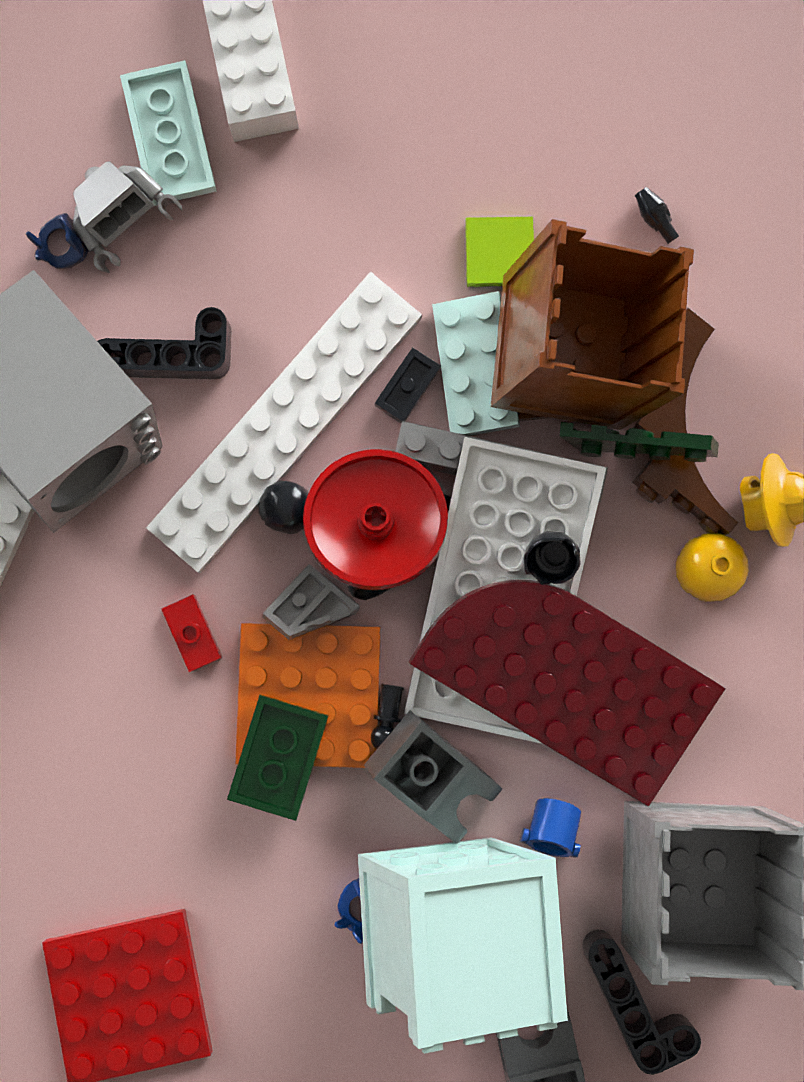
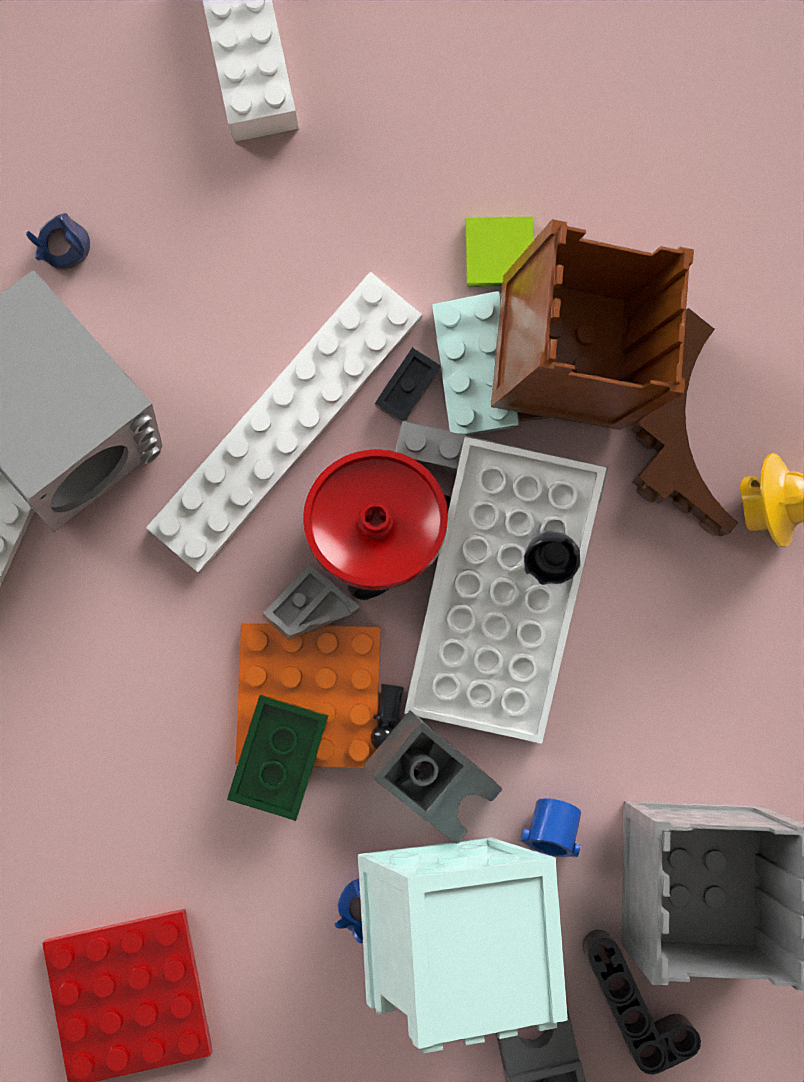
light grey torso [73,161,182,273] -> none
black beam [97,307,232,379] -> none
light aqua plate [120,60,217,206] -> none
red plate [161,594,223,672] -> none
black hair [258,481,309,534] -> none
dark red plate [409,580,726,806] -> none
dark green wing [559,422,719,462] -> none
black piece [635,187,679,244] -> none
yellow cylinder [675,533,749,602] -> none

